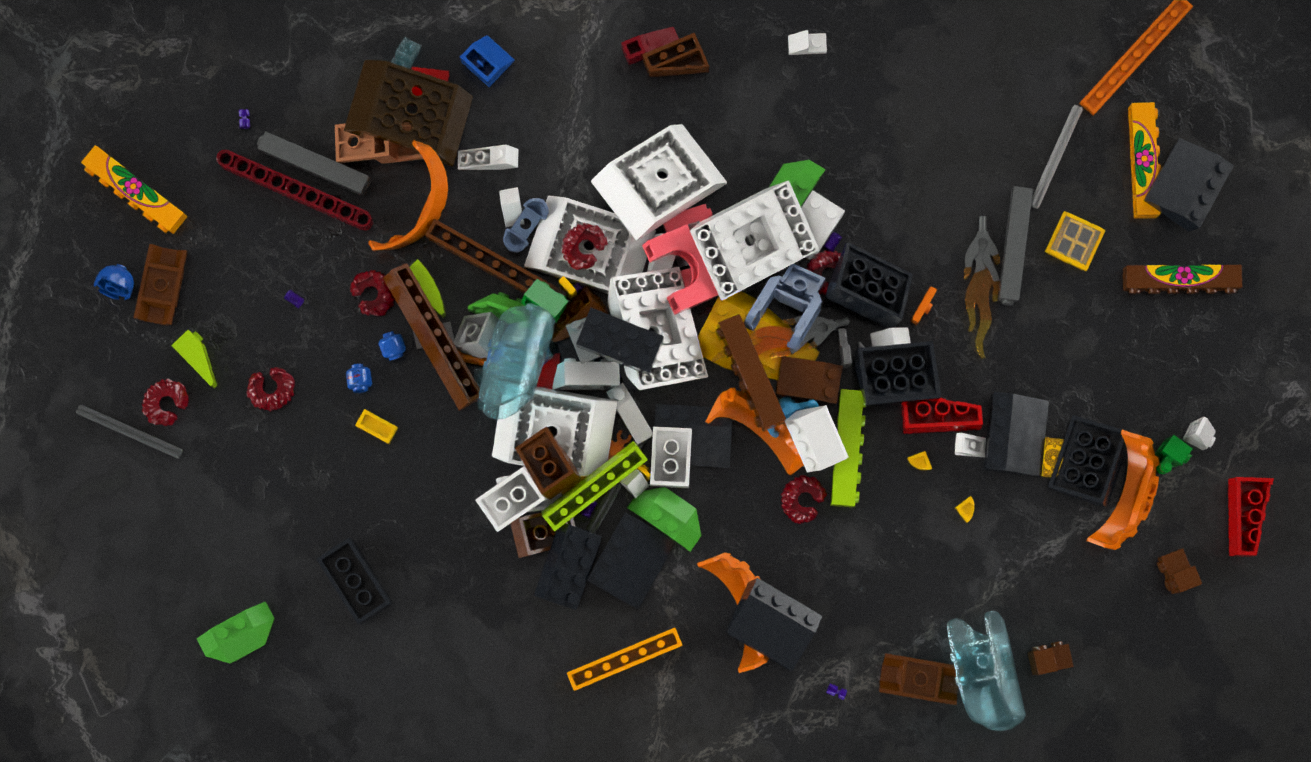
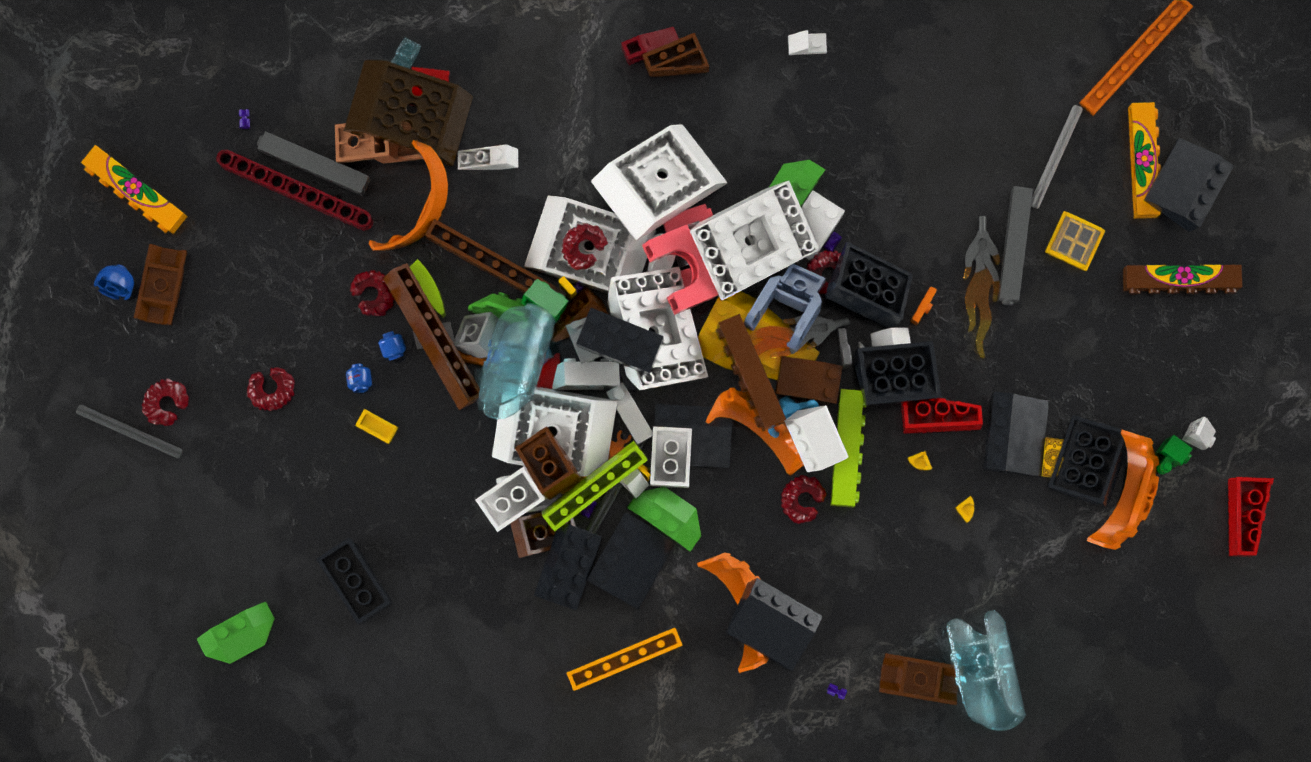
lime slope [171,330,217,389] -> none
dark purple piece [284,290,304,308] -> none
blue slope [460,35,515,87] -> none
white slope [499,187,525,228] -> none
sand blue piece [503,198,549,253] -> none
white slope [955,433,986,457] -> none
reddish brown brick [1027,641,1074,675] -> none
reddish brown brick [1157,549,1202,594] -> none

